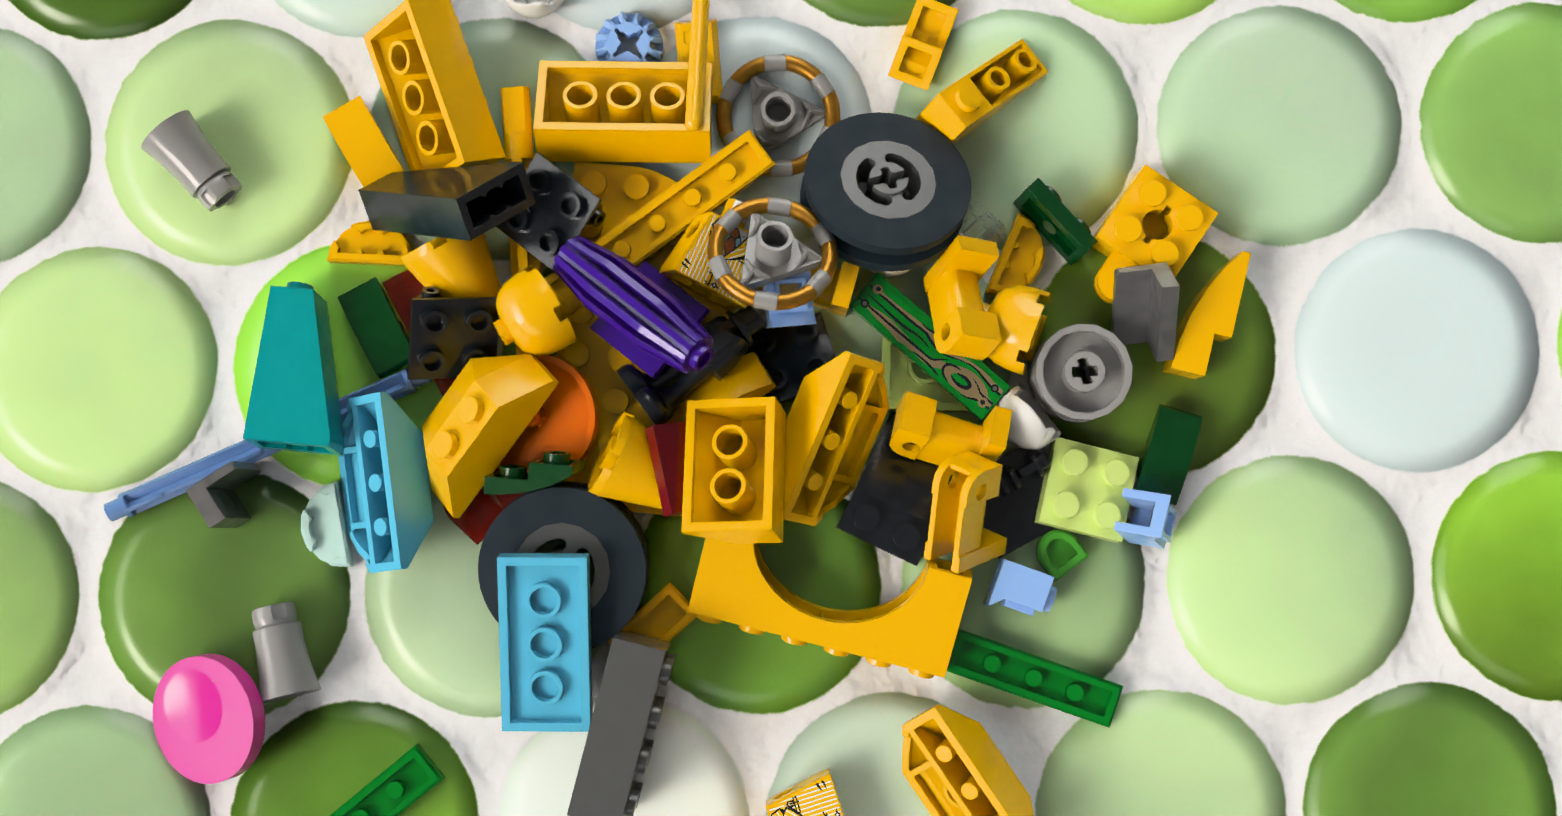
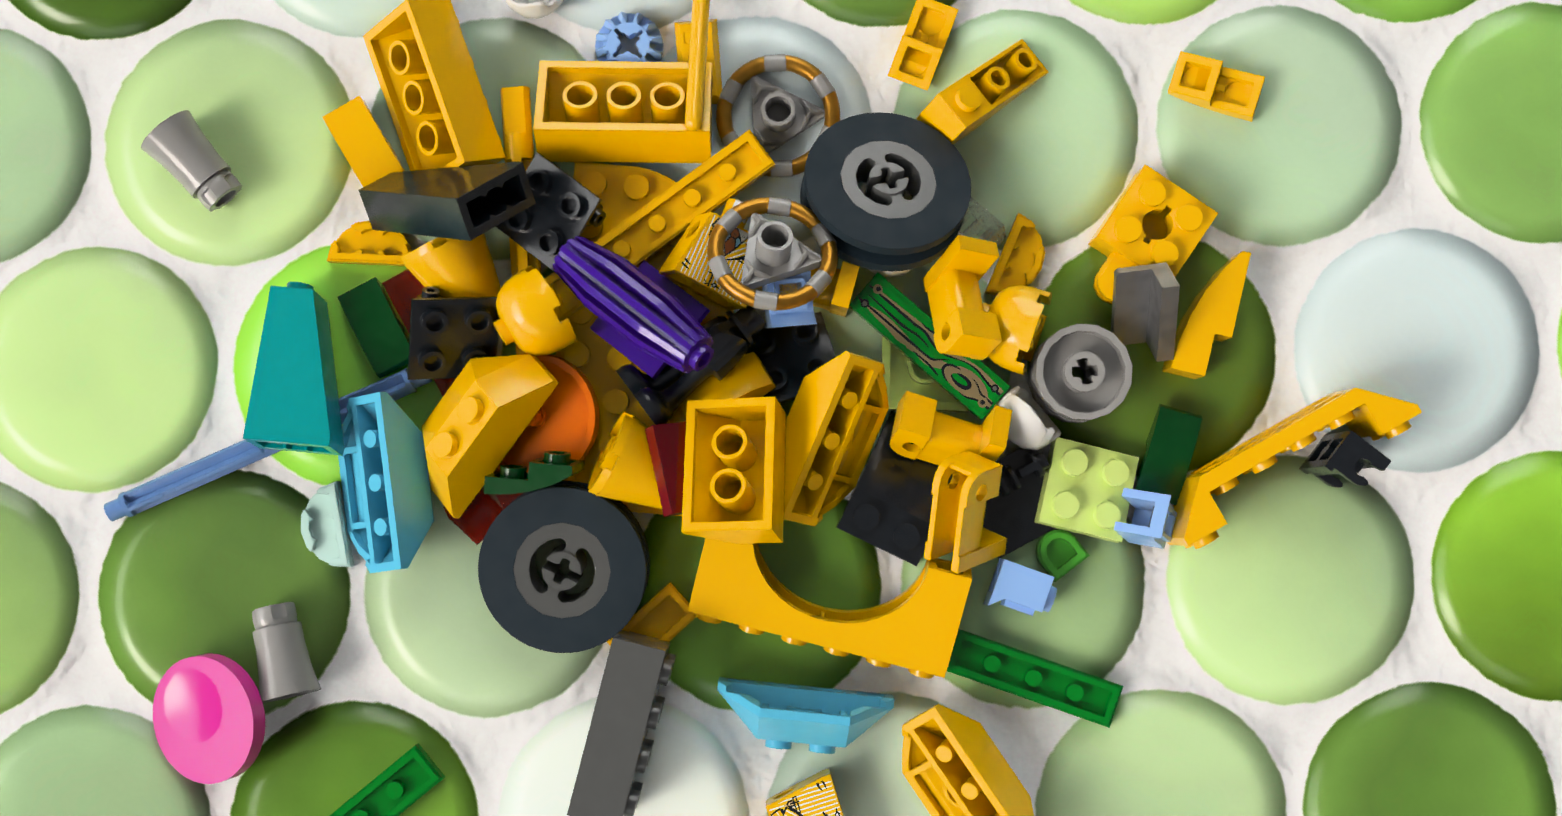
flat silver panel [186,461,261,528] -> none
medium azure plate [497,553,593,732] -> none
dark green plate [1013,178,1098,265] -> none
none -> medium azure wedge [717,677,895,754]
none -> yellow slope [1168,51,1265,122]
none -> yellow slope [1168,388,1422,549]
none -> black hinge [1299,431,1391,487]

